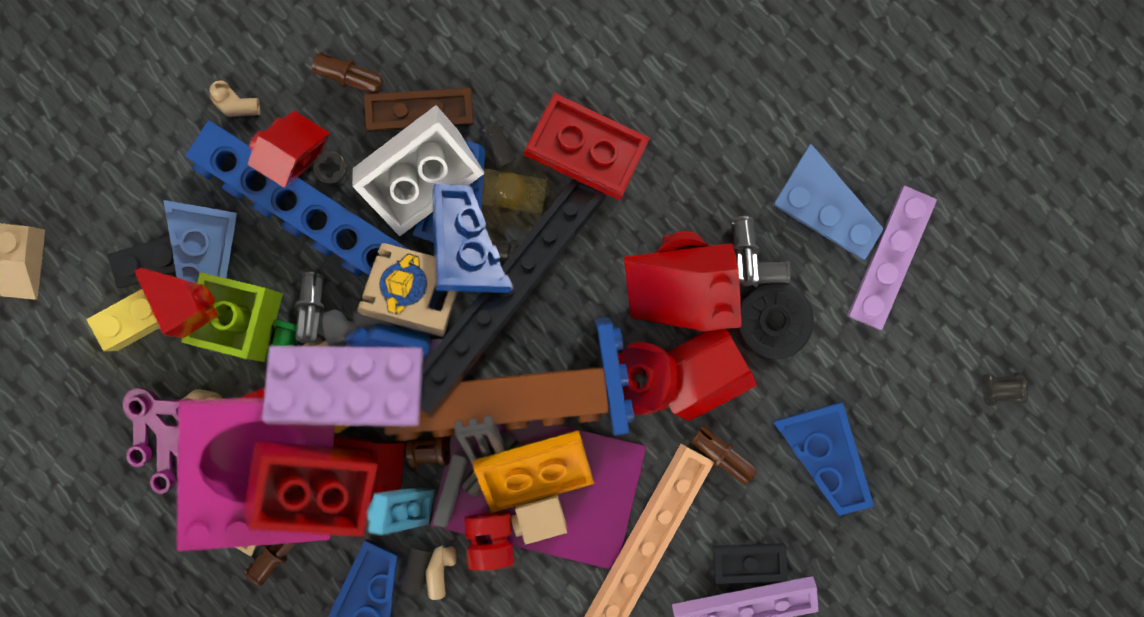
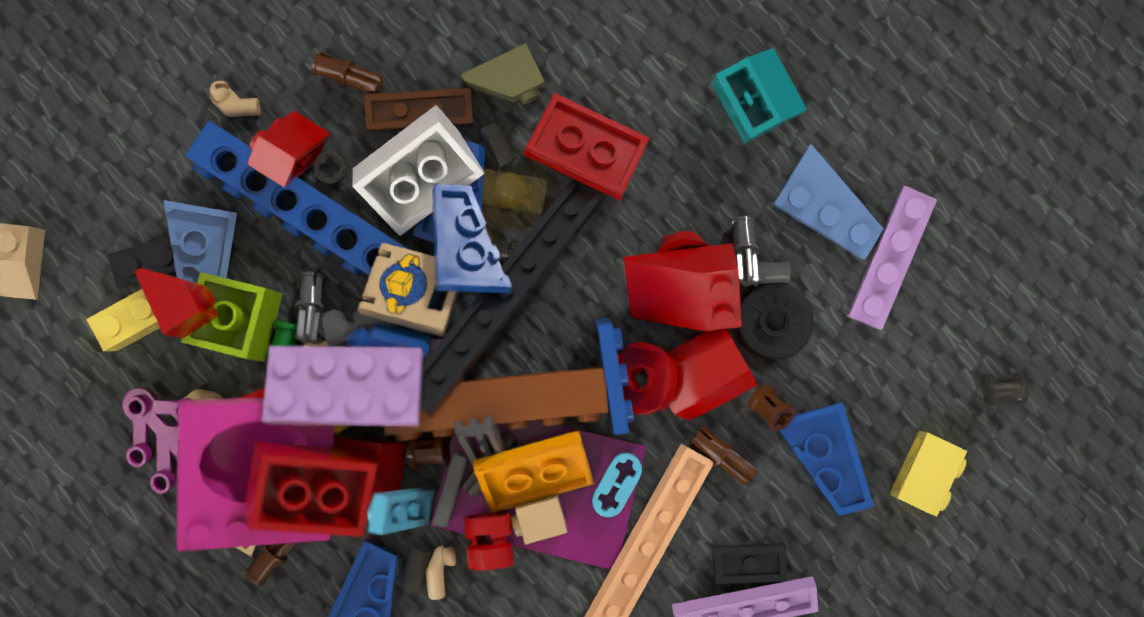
none -> olive slope [461,43,545,104]
none -> medium azure beam [592,452,642,517]
none -> teal slope [711,48,807,145]
none -> reddish brown bush [748,385,796,432]
none -> light yellow brick [889,430,967,517]

